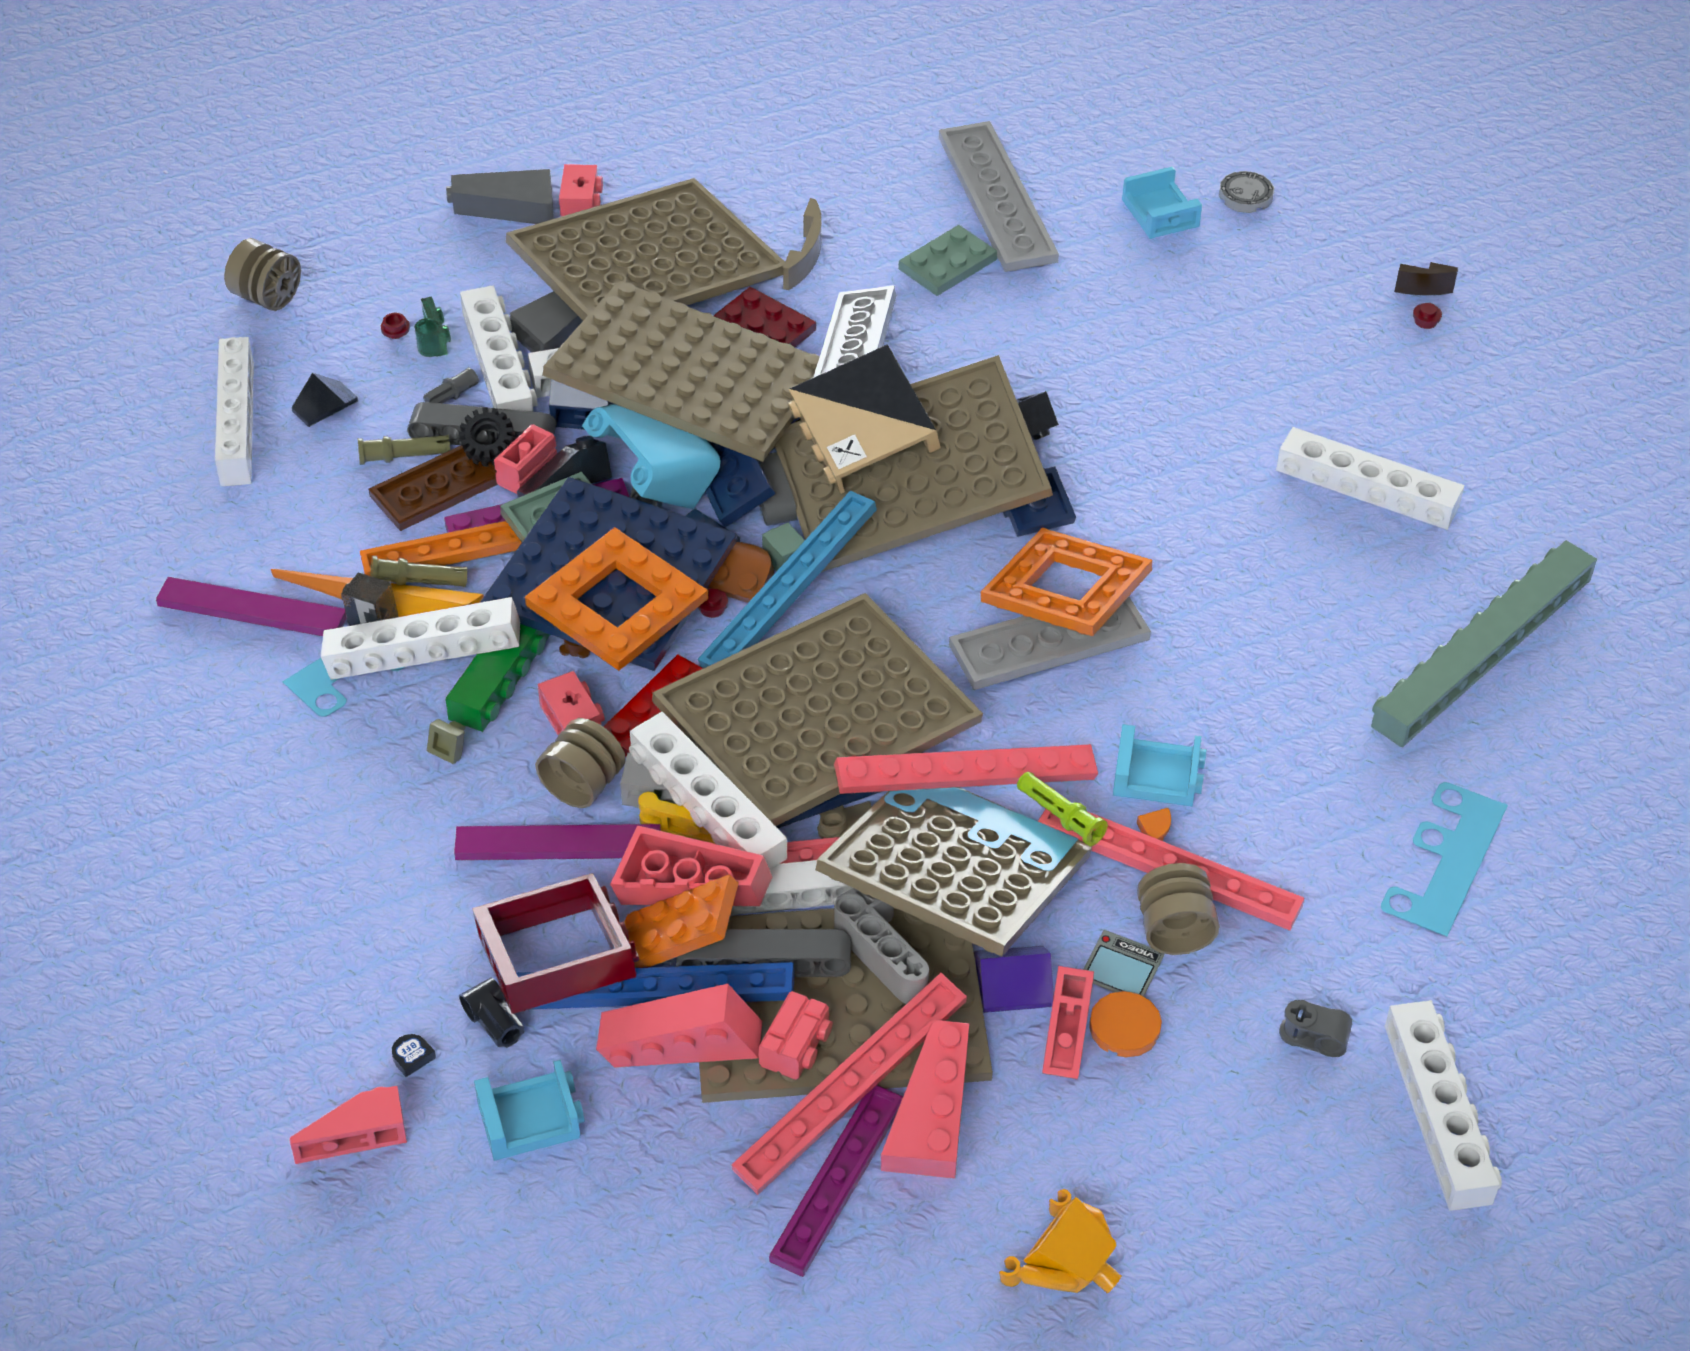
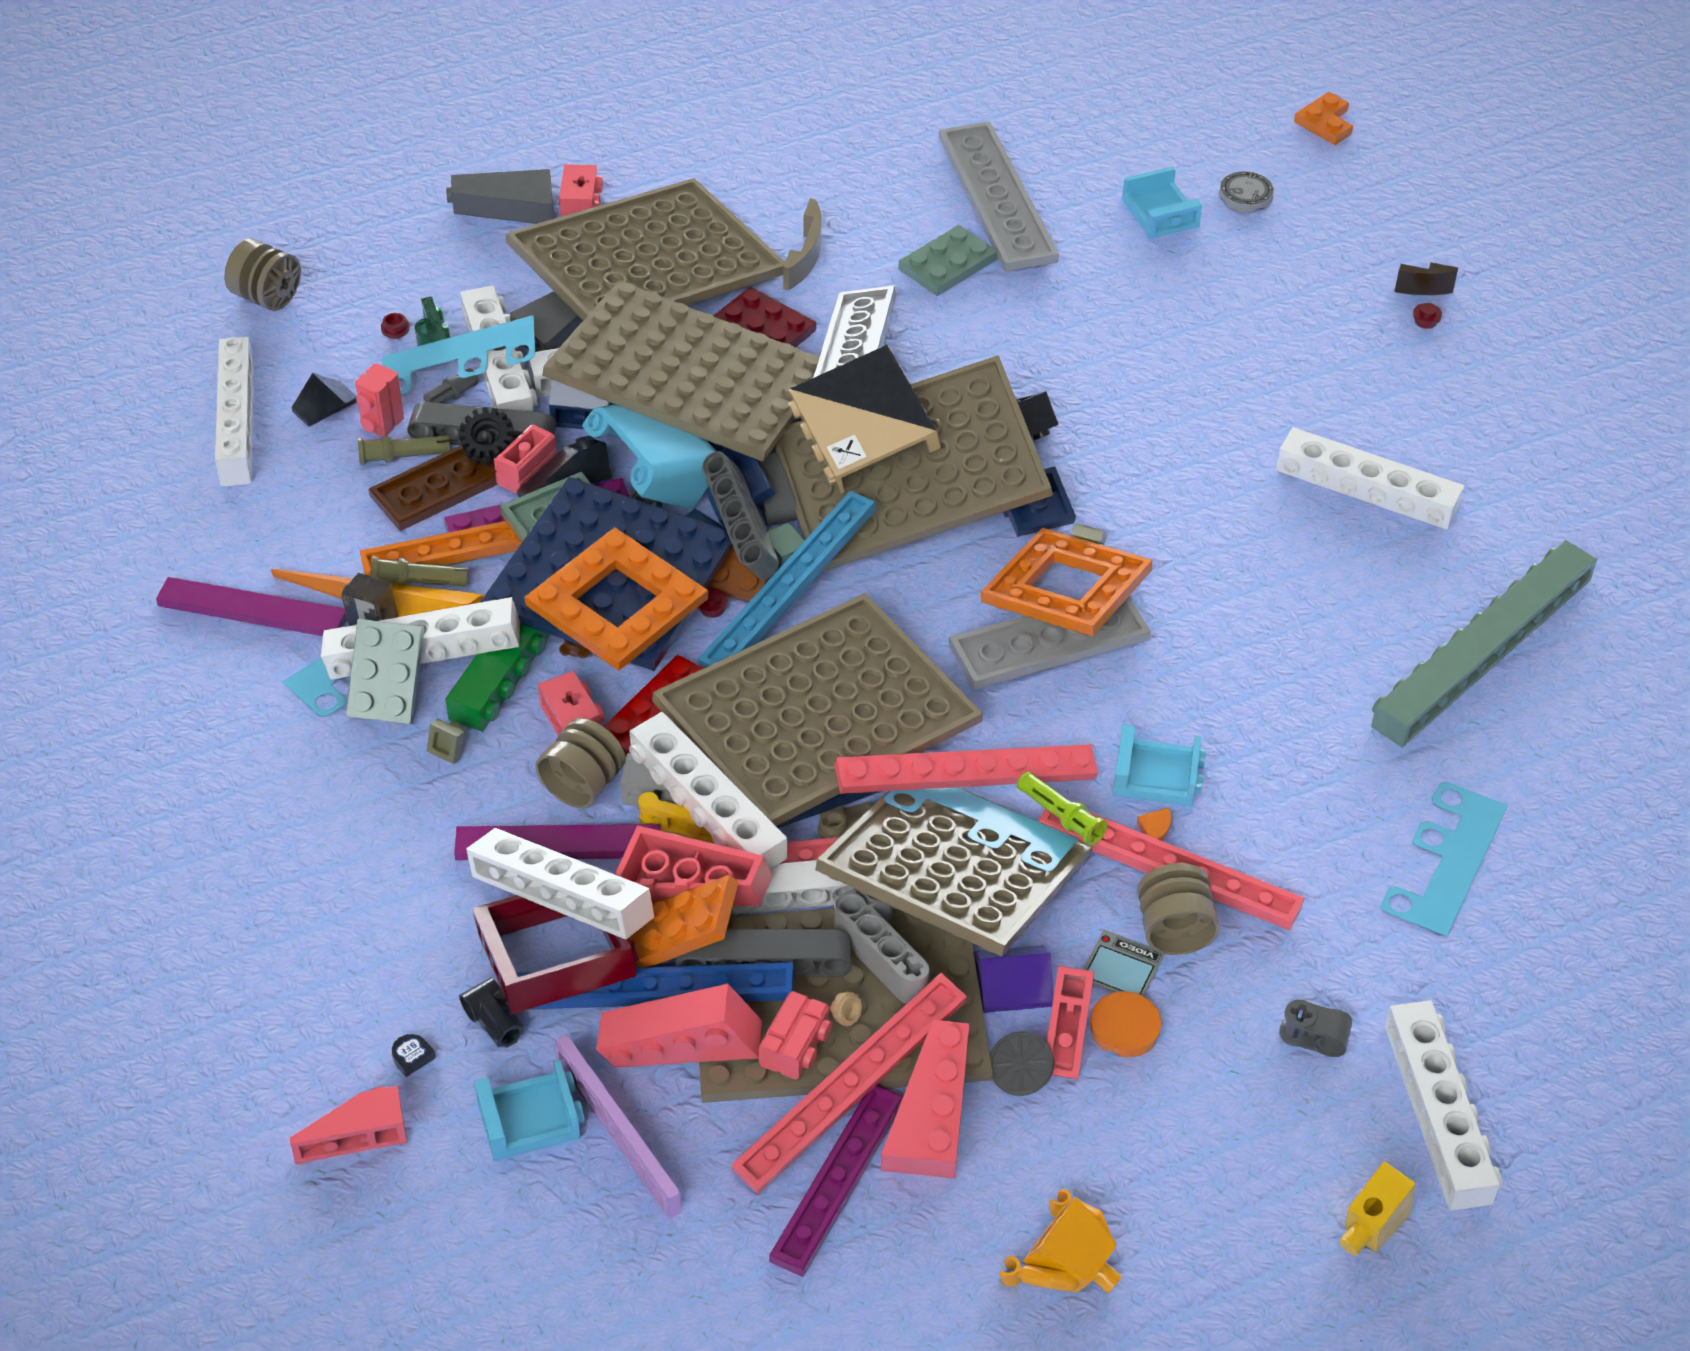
none -> plate [346,619,424,724]
none -> coral brick [355,363,404,437]
none -> medium azure piece [382,315,535,395]
none -> white brick [467,828,654,939]
none -> lavender tile [555,1034,682,1219]
none -> dark grey beam [702,451,779,579]
none -> tan piece [830,992,862,1027]
none -> dark grey wheel [990,1031,1054,1096]
none -> tile [1071,523,1107,545]
none -> orange plate [1294,91,1353,145]
none -> yellow torso [1339,1161,1416,1256]

